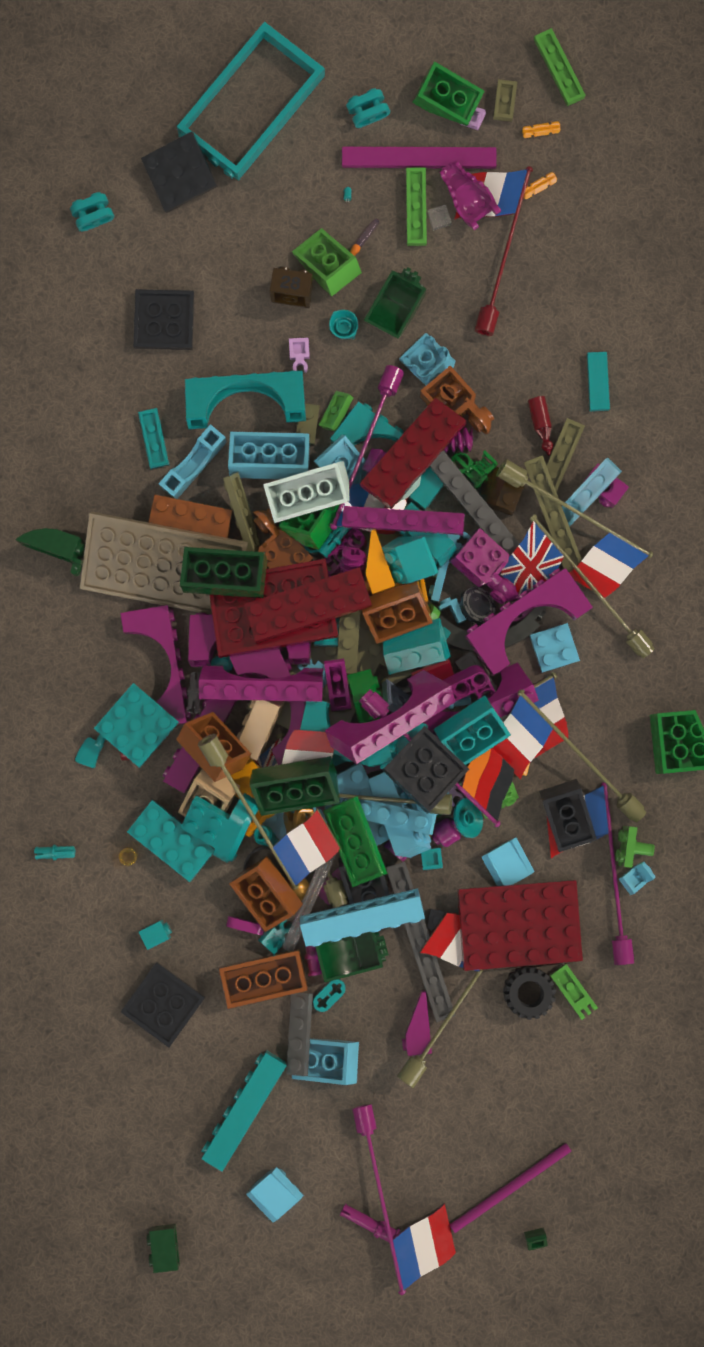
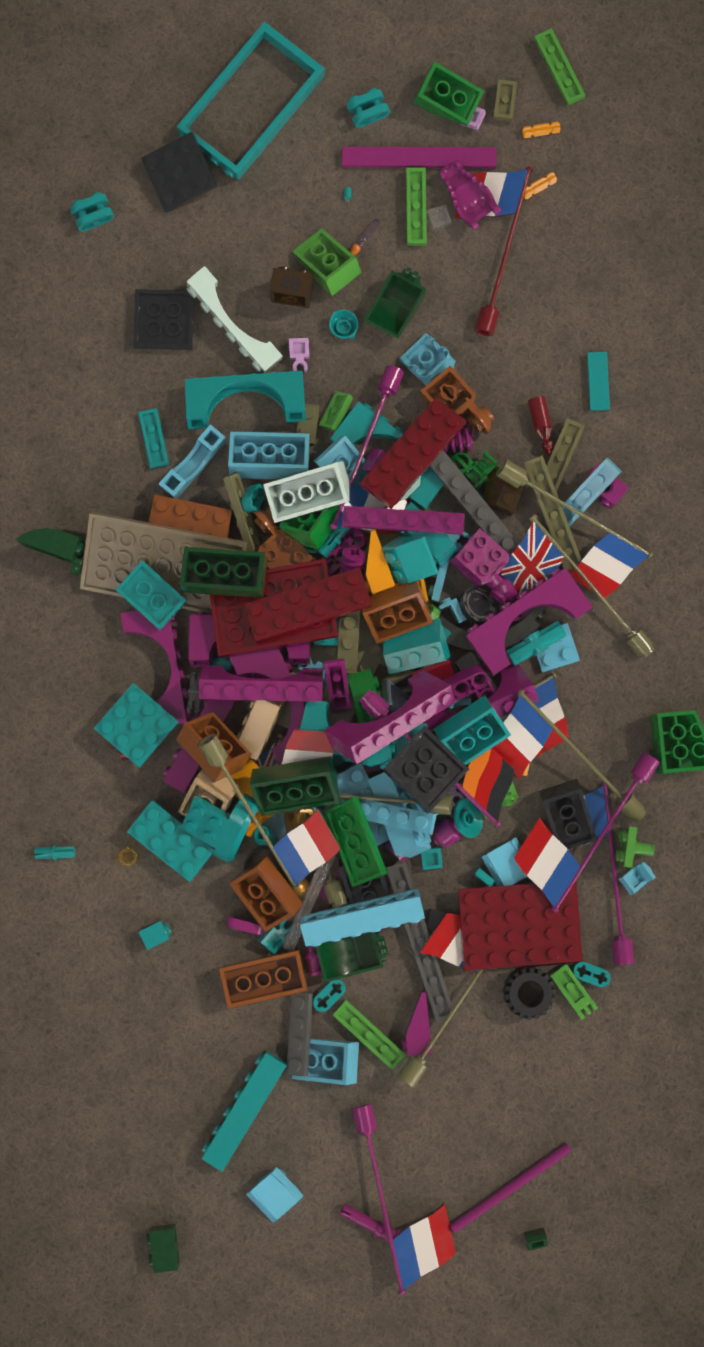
teal piece [75,734,106,768] -> none
black plate [121,962,206,1048] -> none
none -> teal plate [116,560,187,630]
none -> light aqua arch [187,266,283,373]
none -> teal beam [242,484,265,513]
none -> bright green plate [333,999,406,1070]
none -> teal tile [474,868,495,886]
none -> teal piece [506,621,567,666]
none -> flag [514,752,660,913]
none -> teal beam [572,961,611,987]

